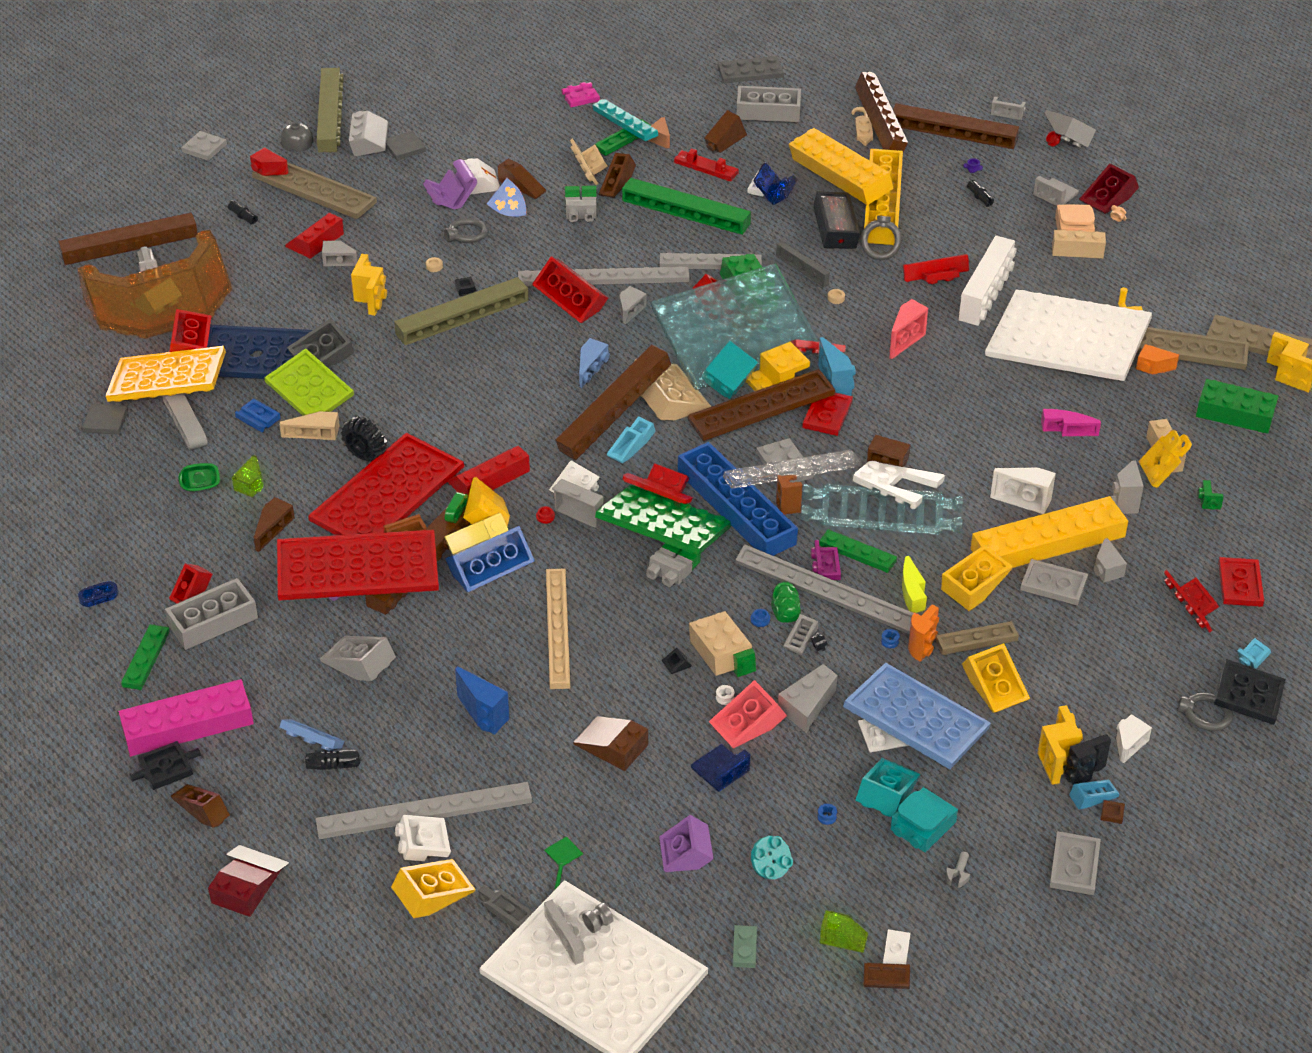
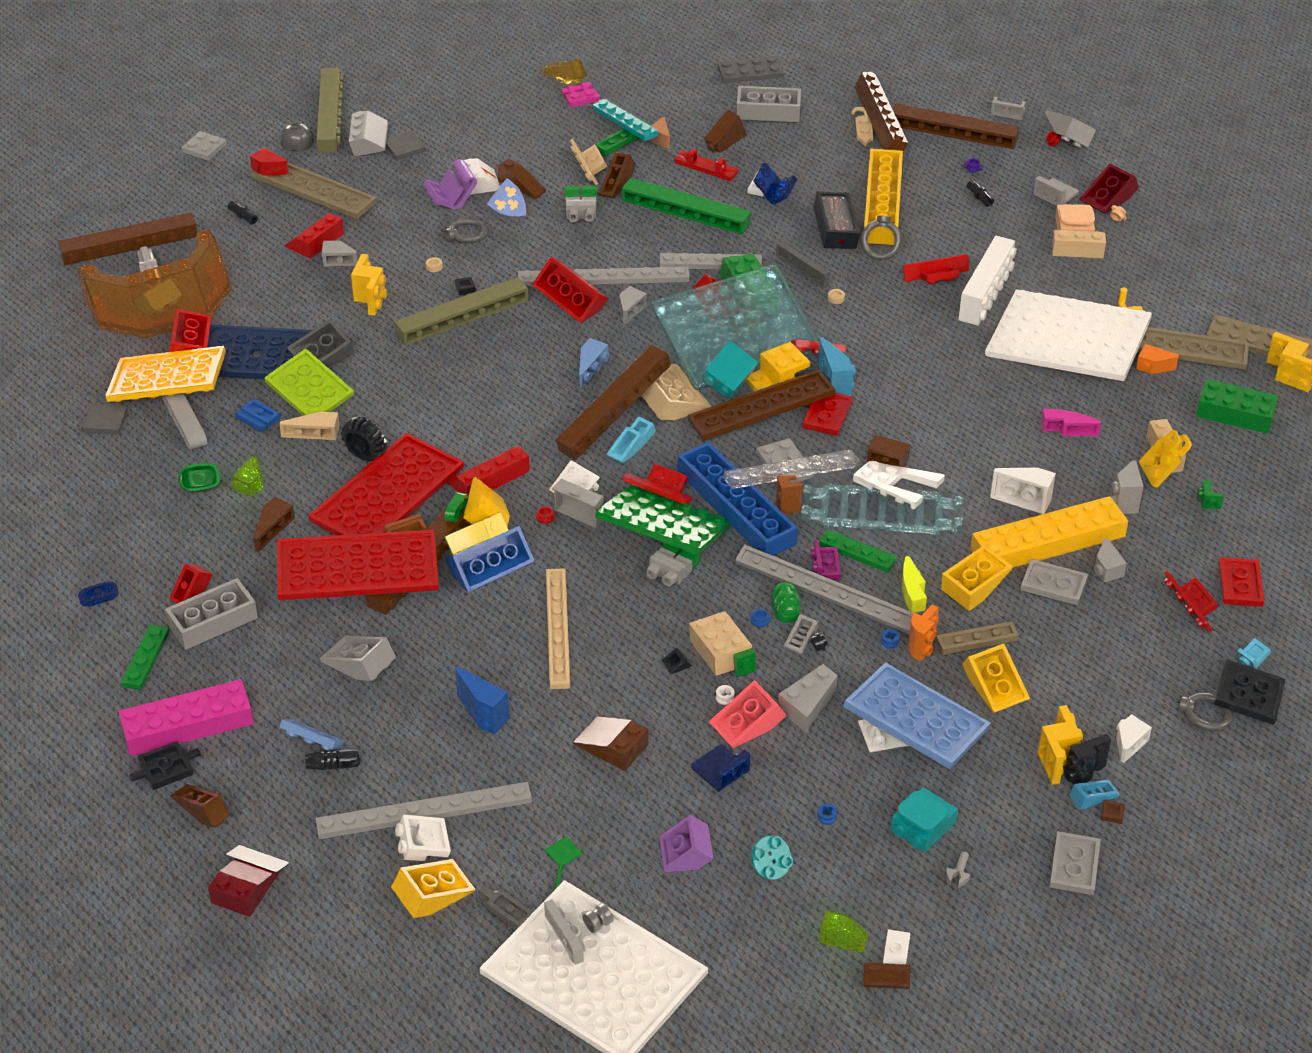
sand green plate [733,925,757,968] -> none
yellow brick [789,128,894,205] -> none
teal slope [855,758,921,817] -> none
coral slope [889,299,928,359] -> none
none -> clear yellow slope [540,59,587,85]

